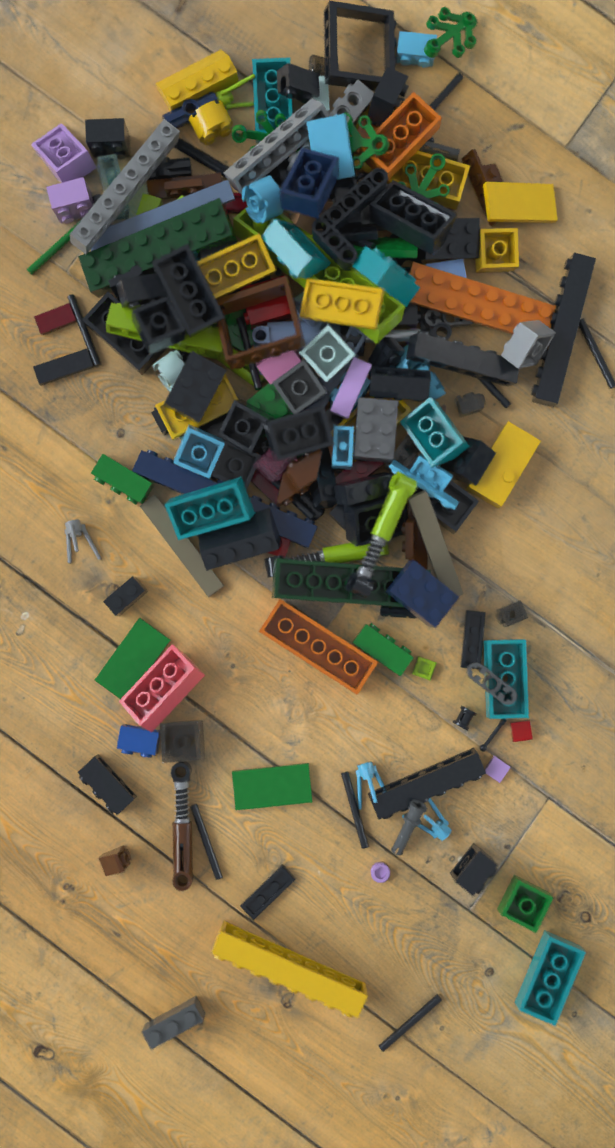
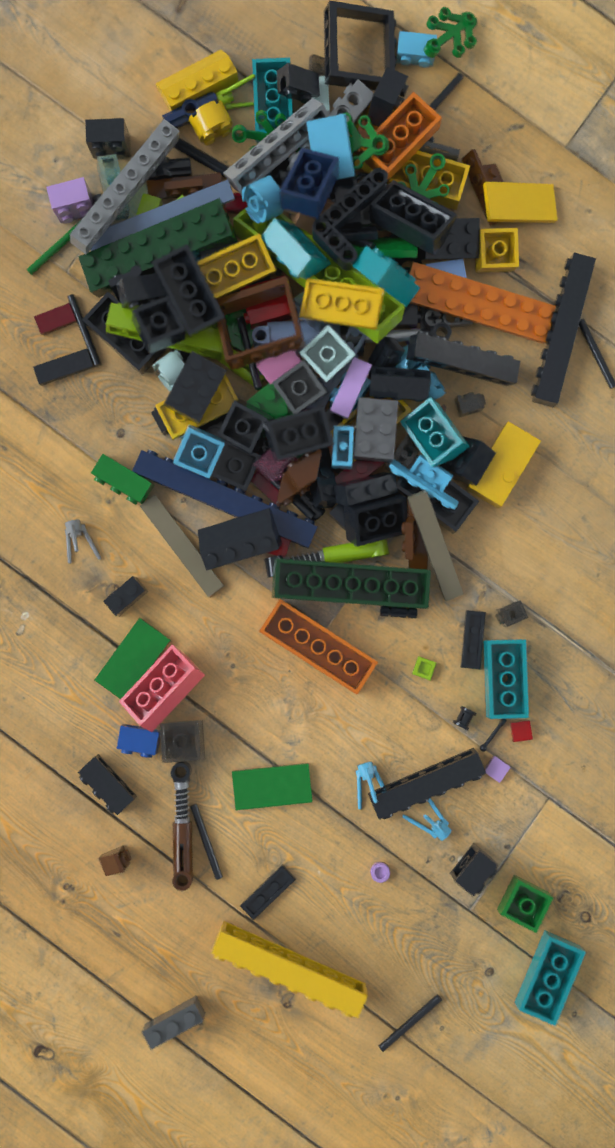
lavender slope [31,123,97,183] -> none
teal brick [164,477,255,540] -> none
black bar [341,771,369,849] -> none
piece [346,472,417,598] -> none
green brick [352,623,414,677] -> none
dark blue brick [385,560,459,628] -> none
dark grey pin [391,800,427,856] -> none
dark grey beam [466,663,517,705] -> none
black bar [477,378,511,409] -> none
light grey brick [501,320,556,369] -> none

